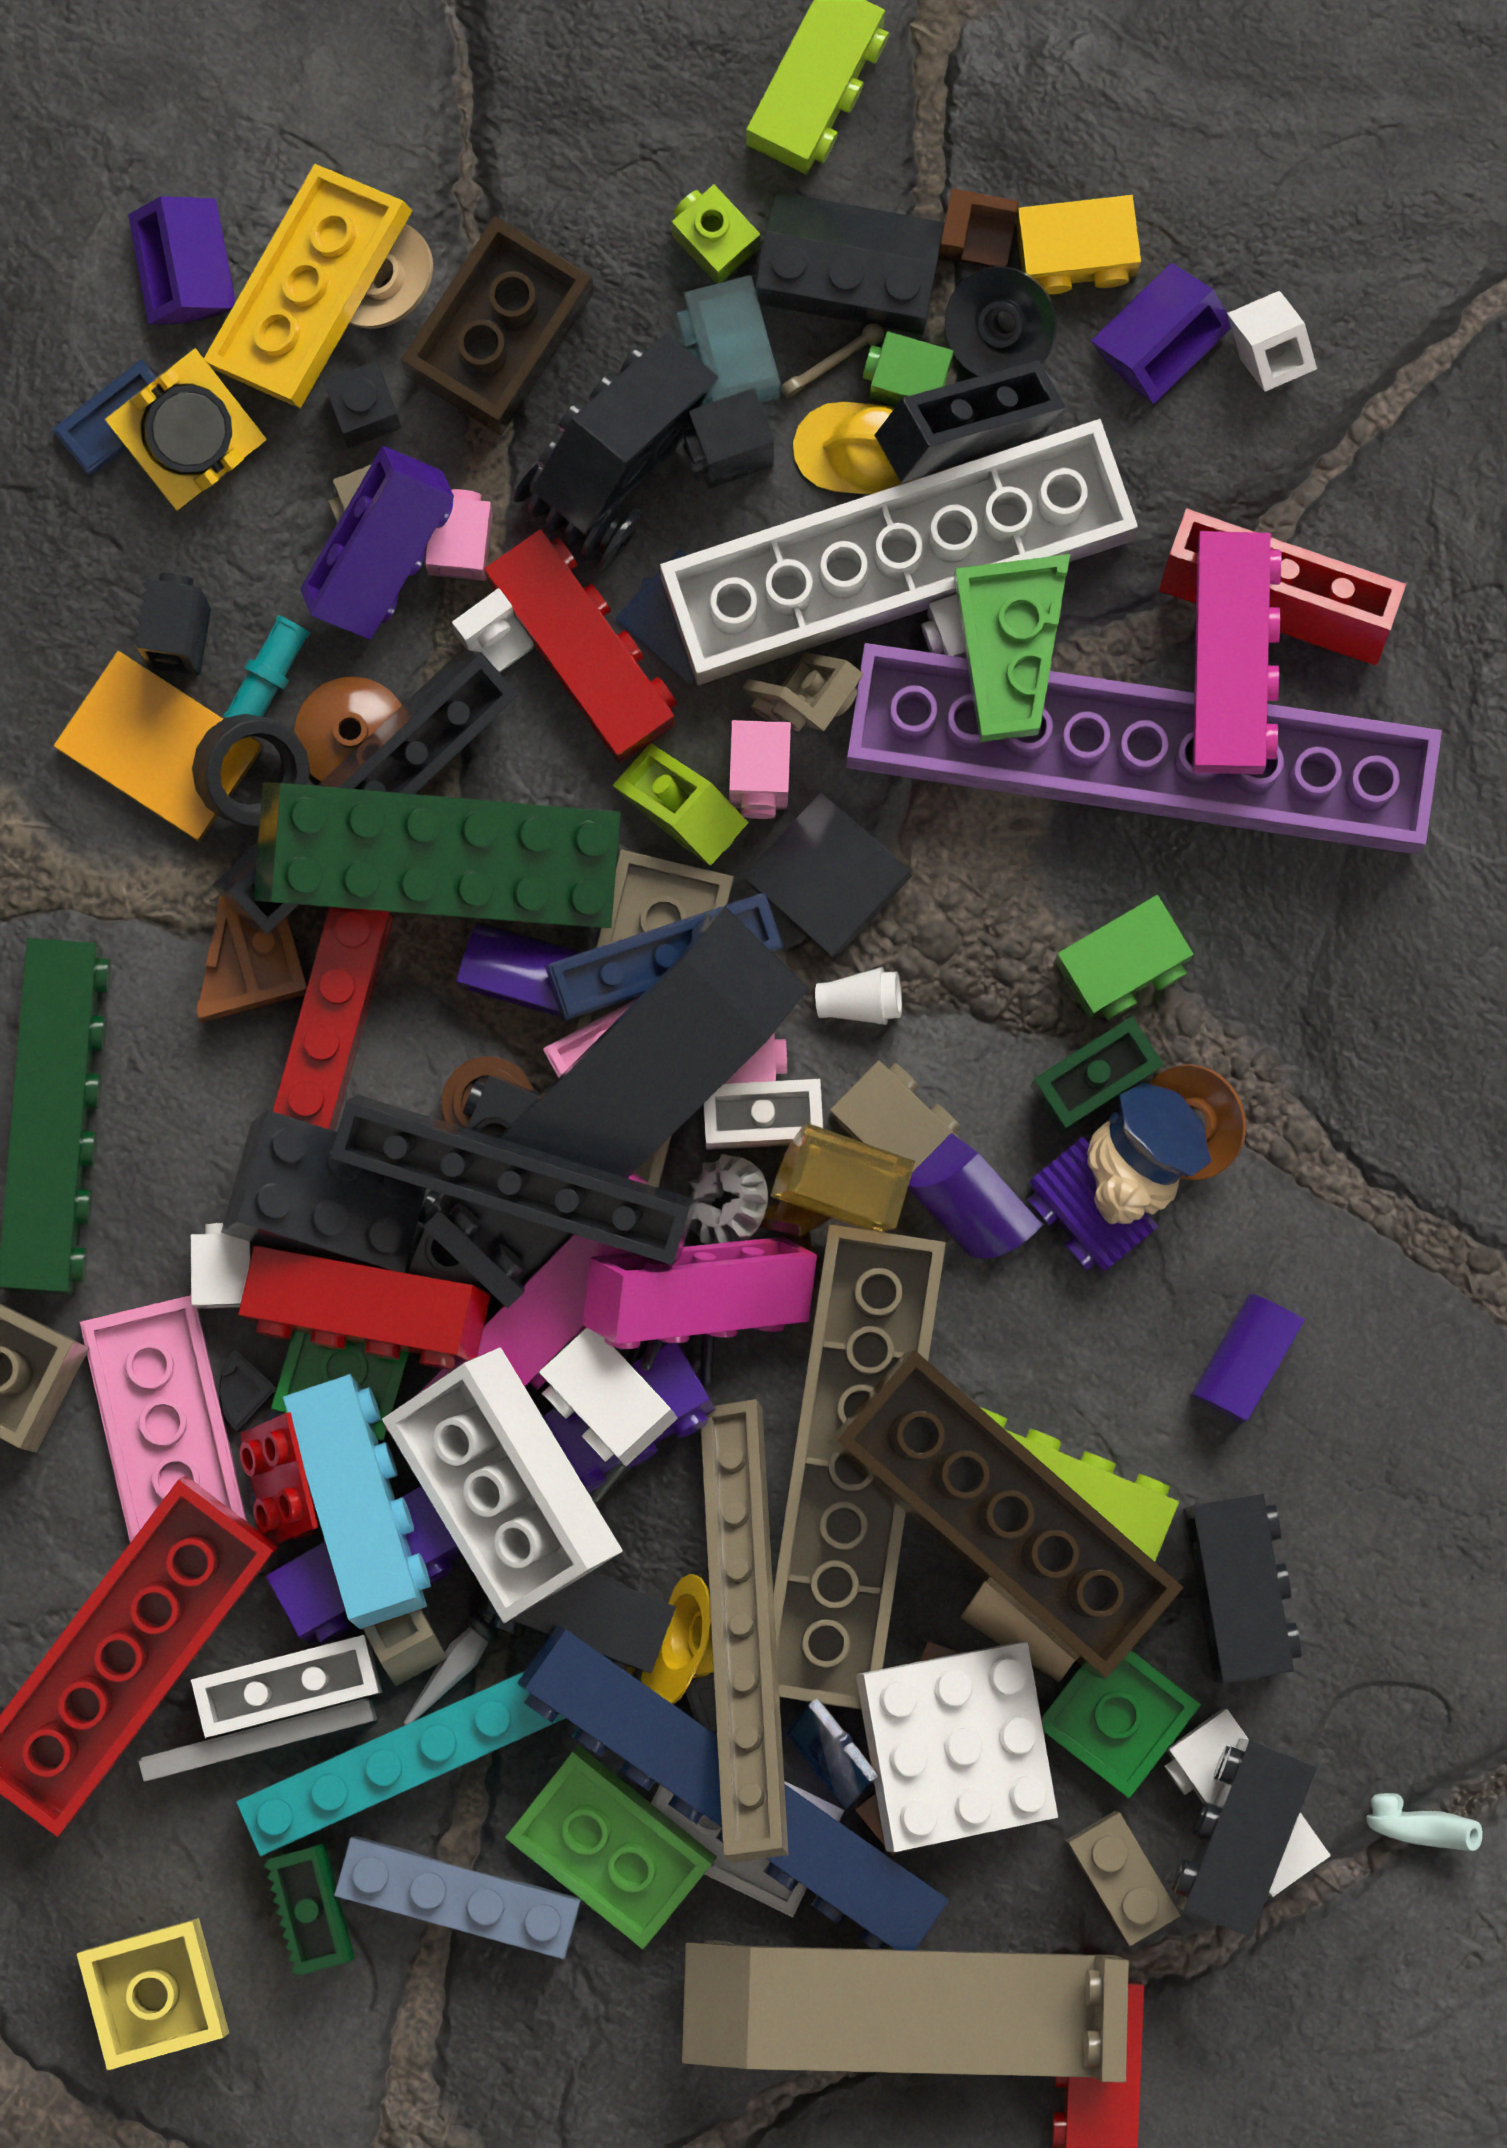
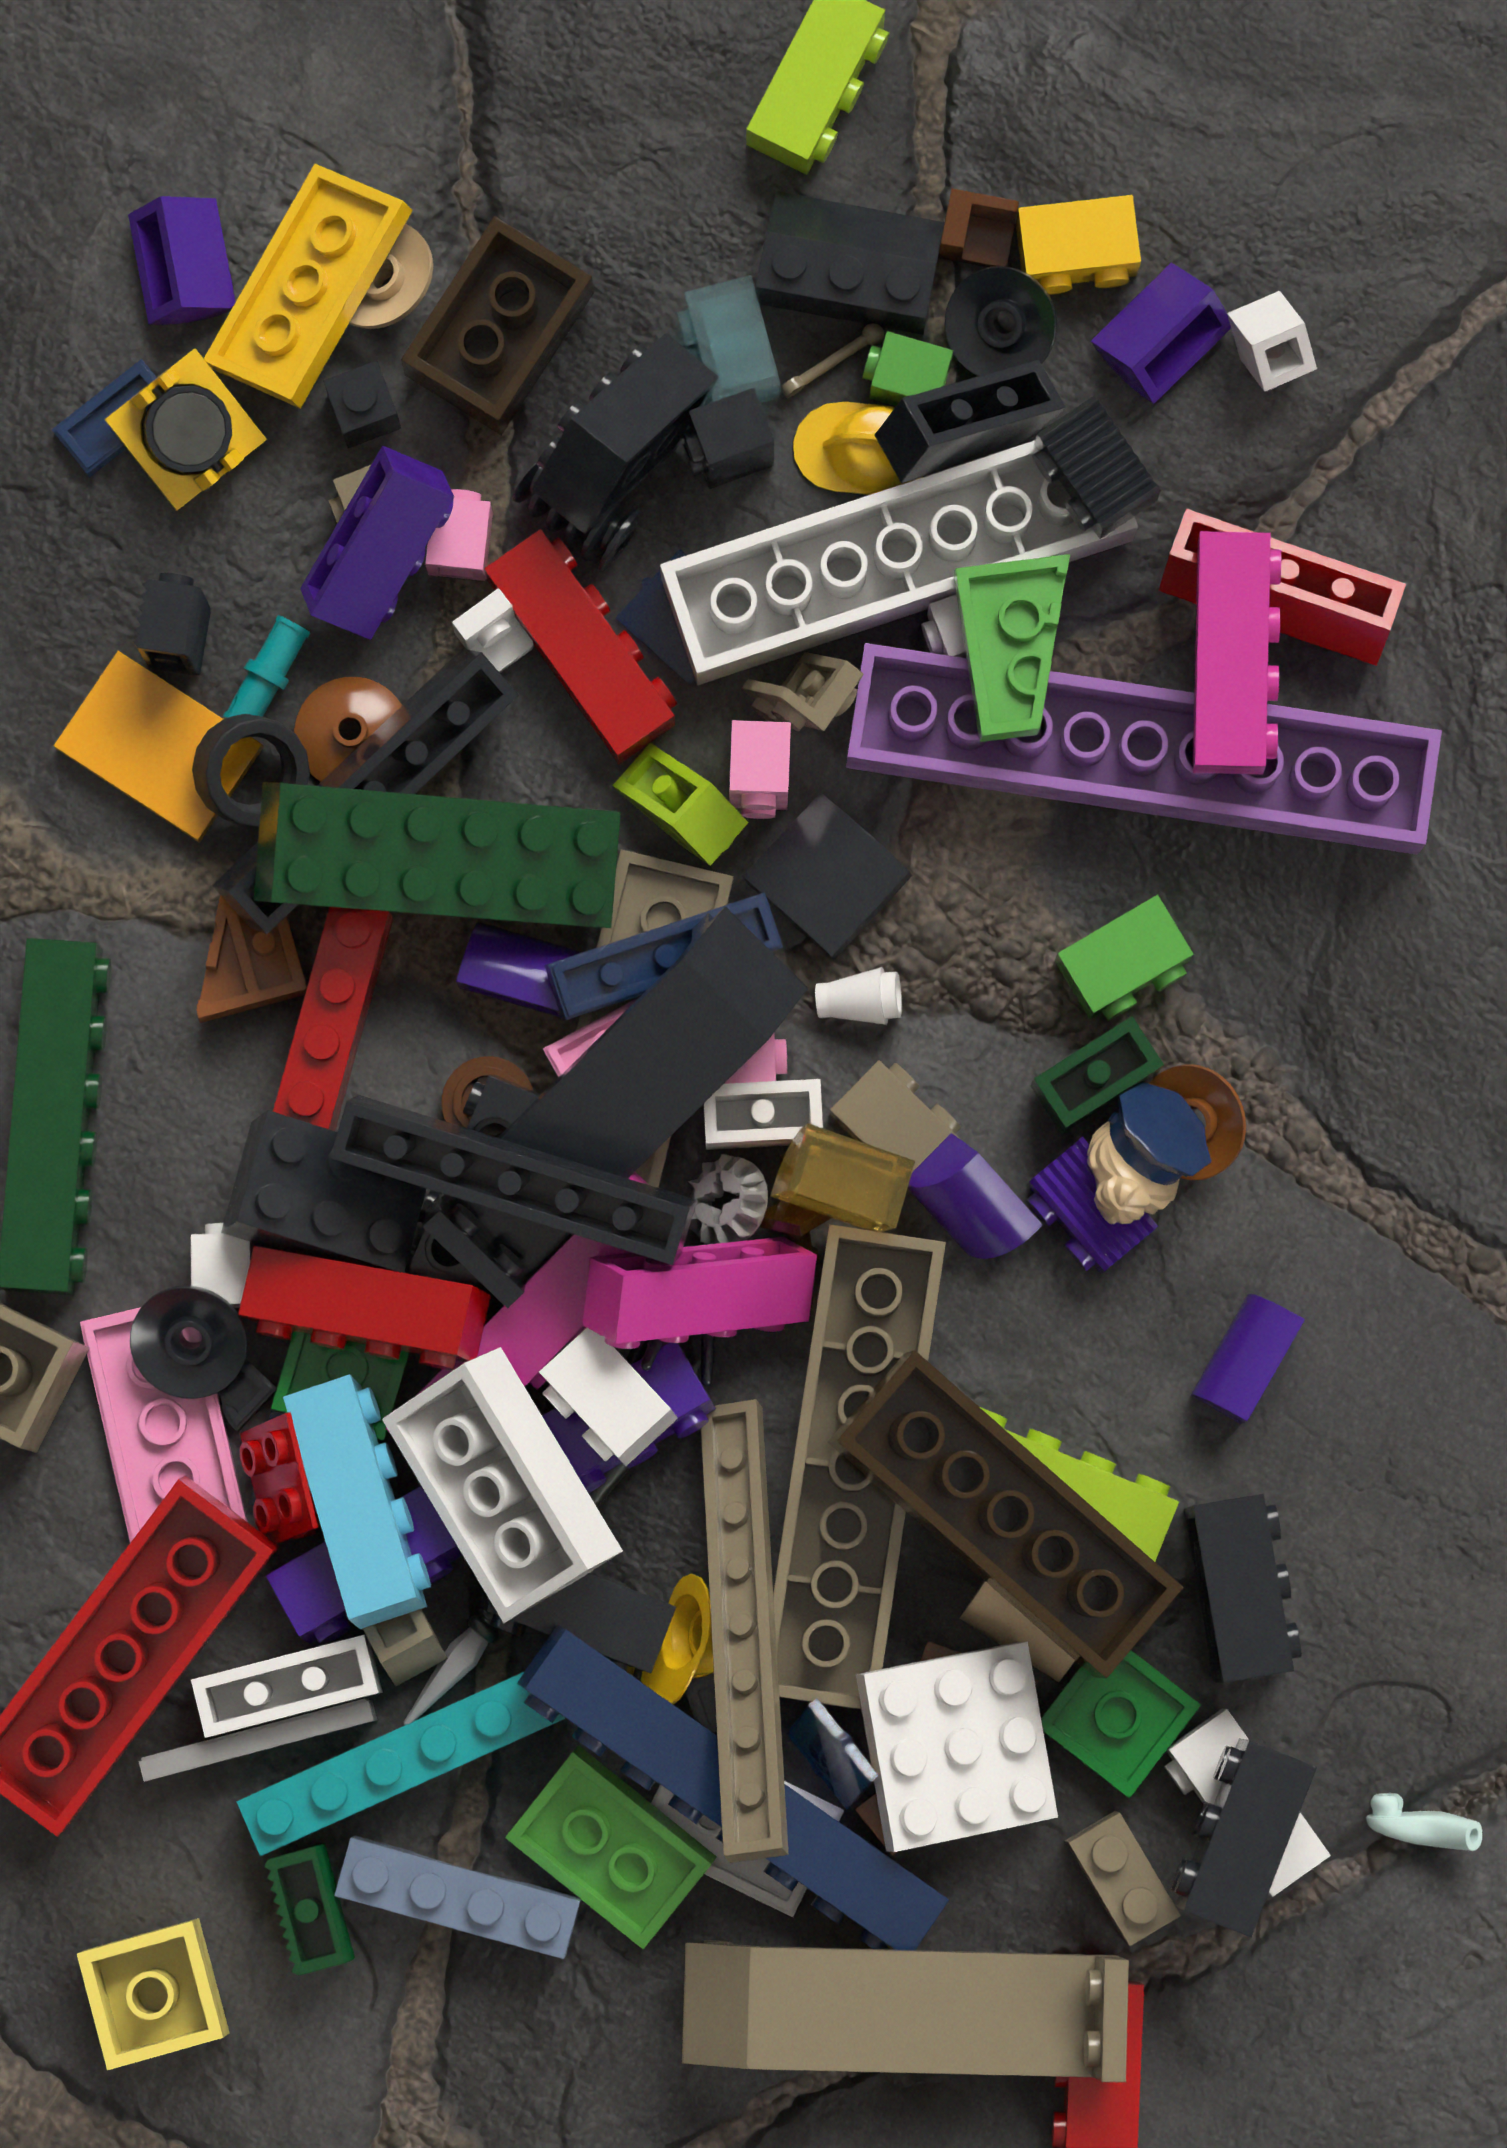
lime brick [672,184,761,286] -> none
none -> black dish [130,1286,248,1399]
none -> black brick [1032,395,1161,539]

